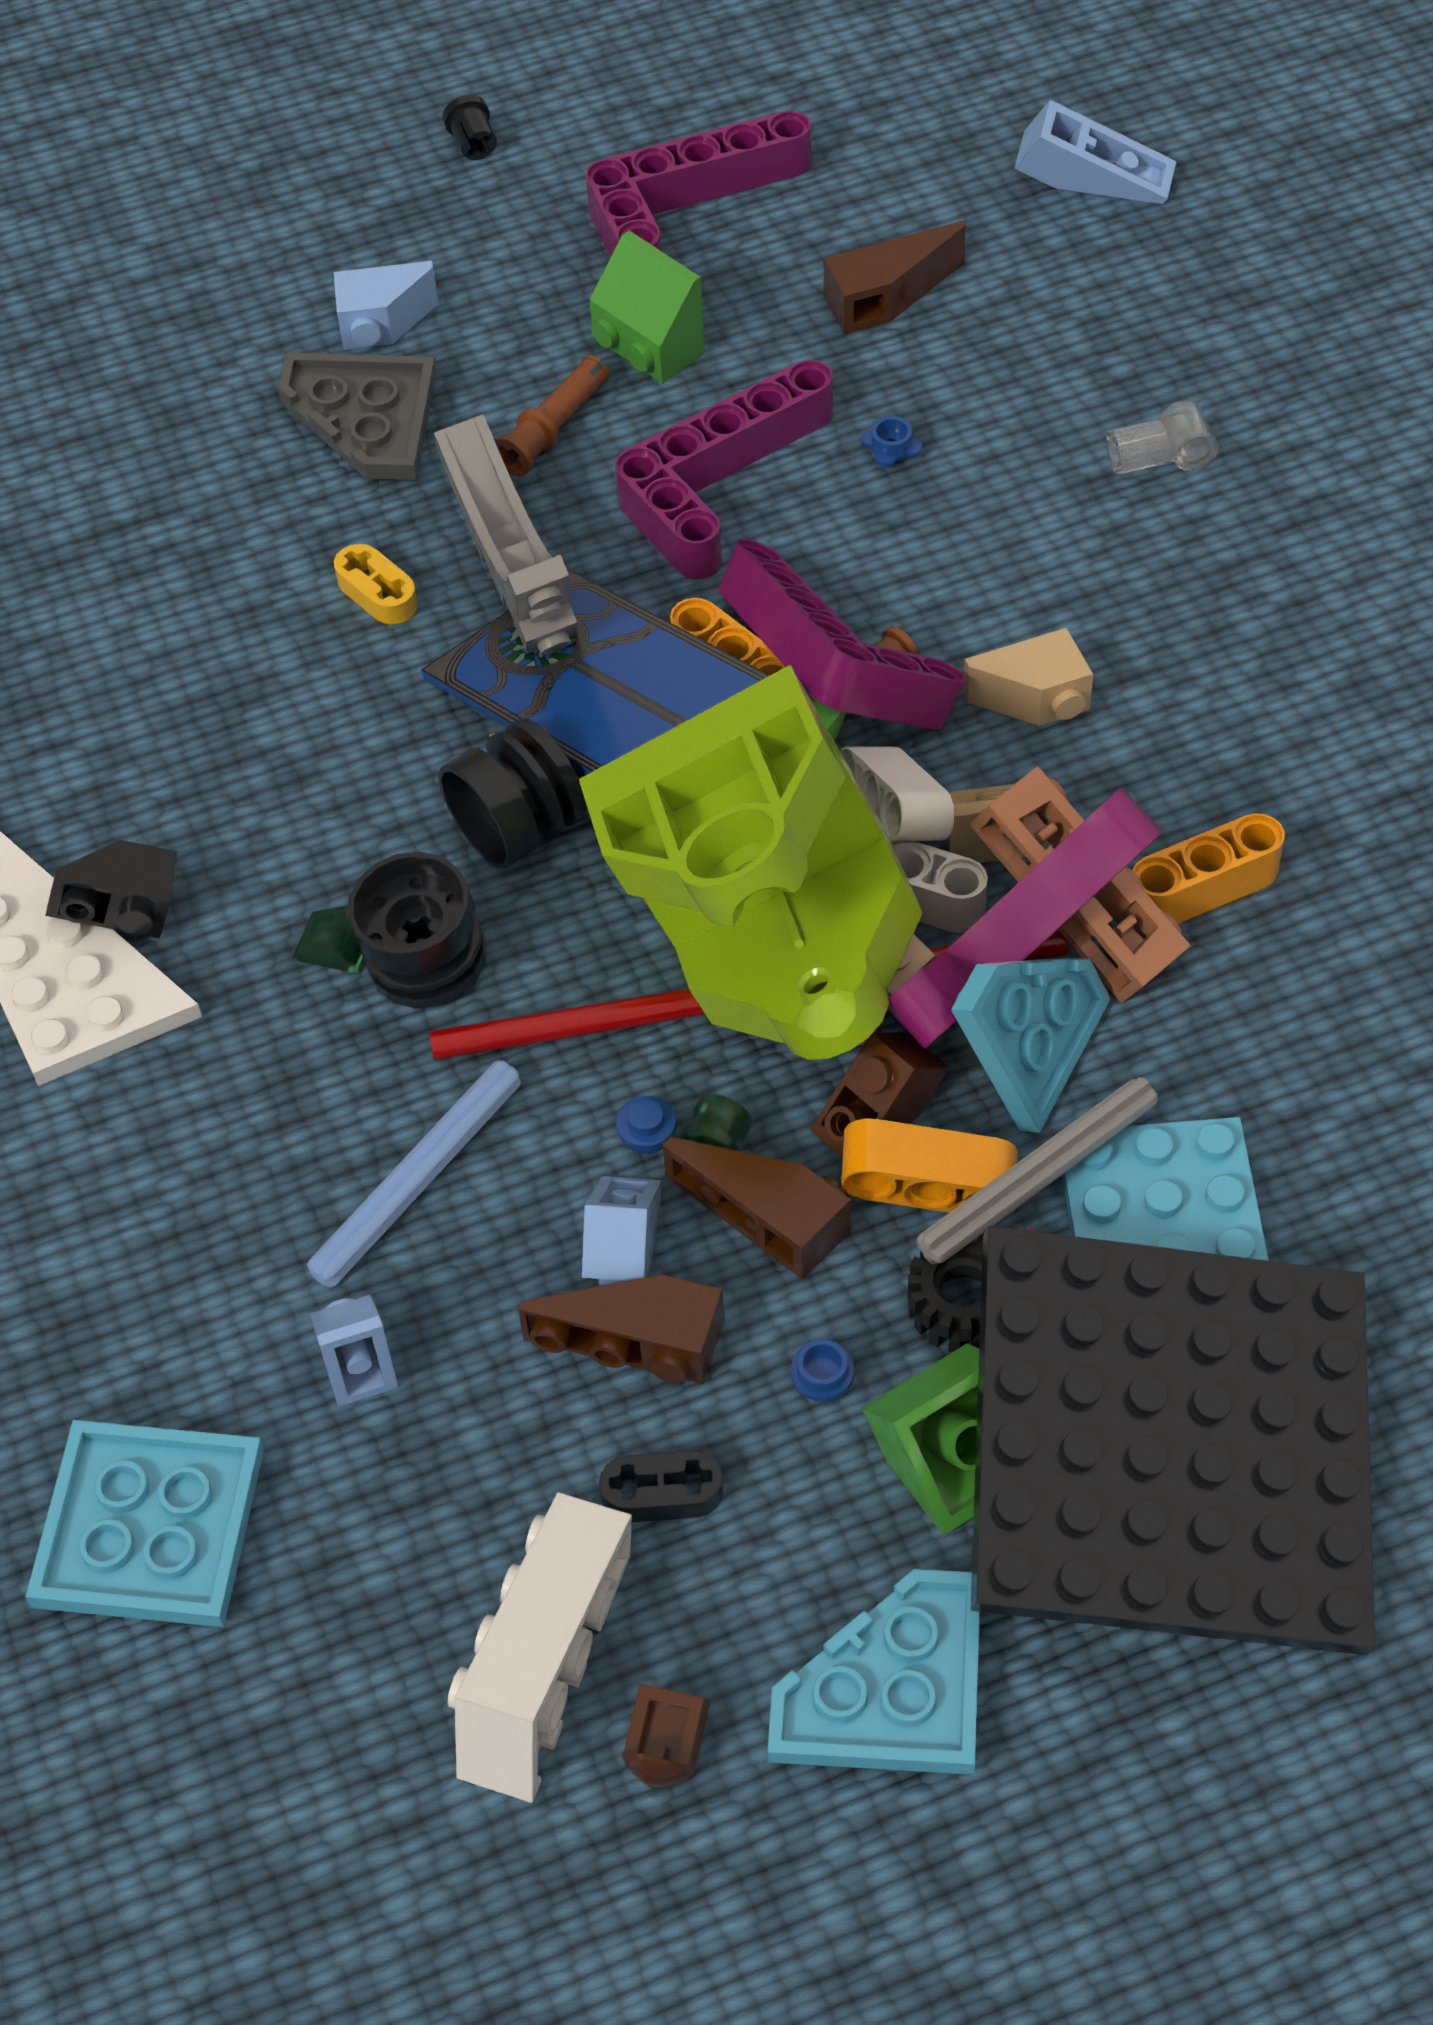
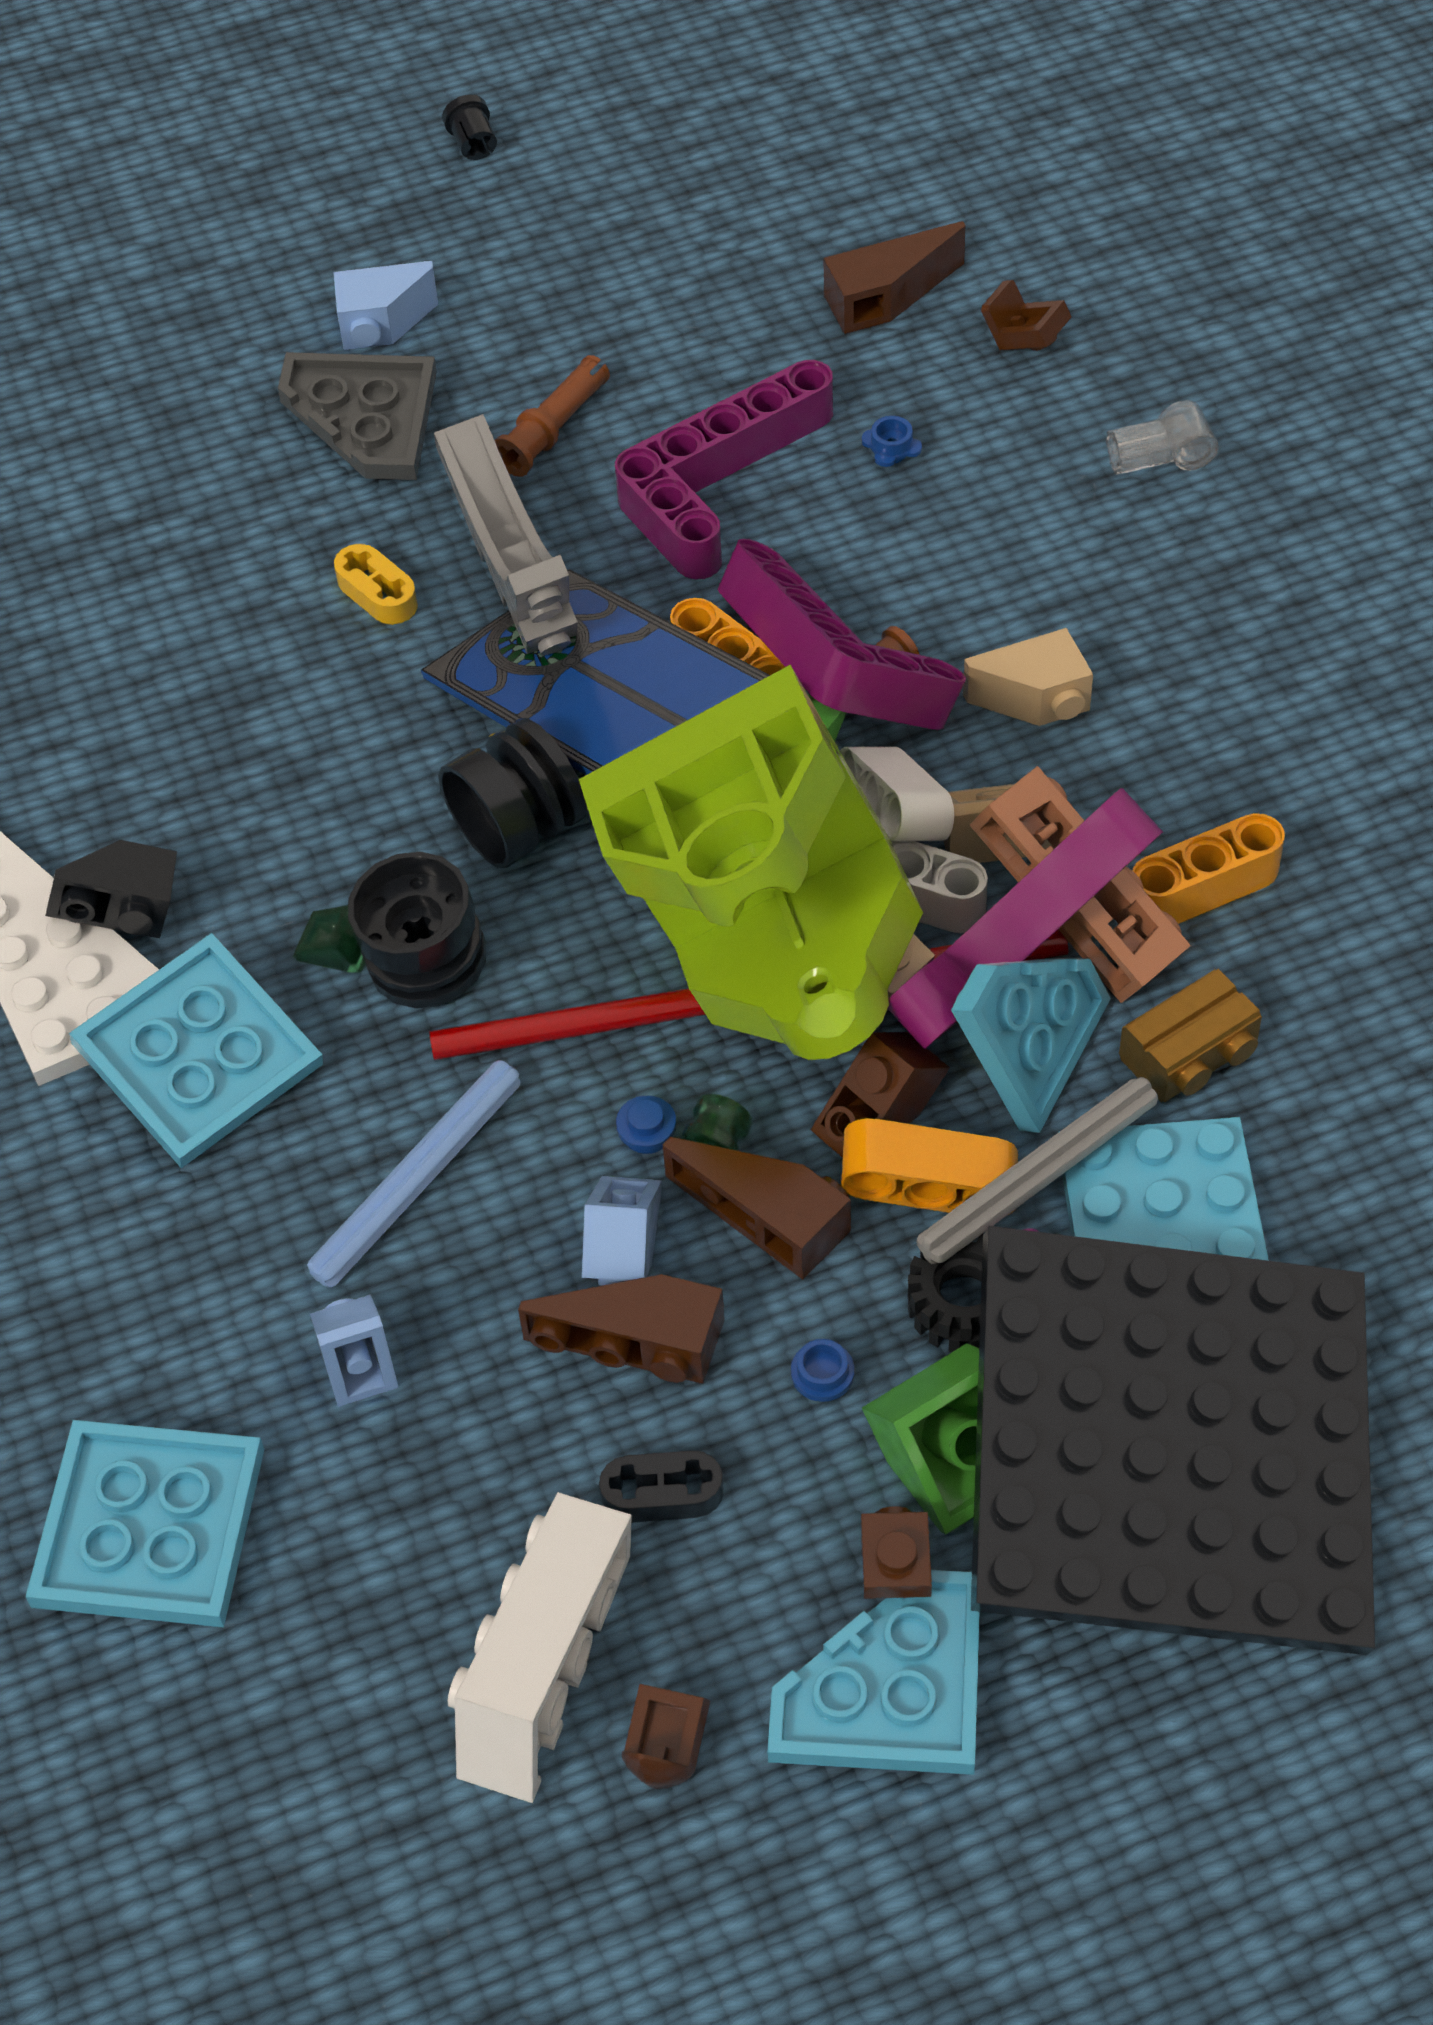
magenta beam [585,111,812,258] -> none
bright green slope [589,230,705,384] -> none
light blue slope [1014,100,1176,204] -> none
none -> medium azure plate [69,933,323,1168]
none -> reddish brown bracket [861,1506,932,1599]
none -> reddish brown bracket [981,280,1072,351]
none -> pearl gold brick [1119,969,1262,1103]

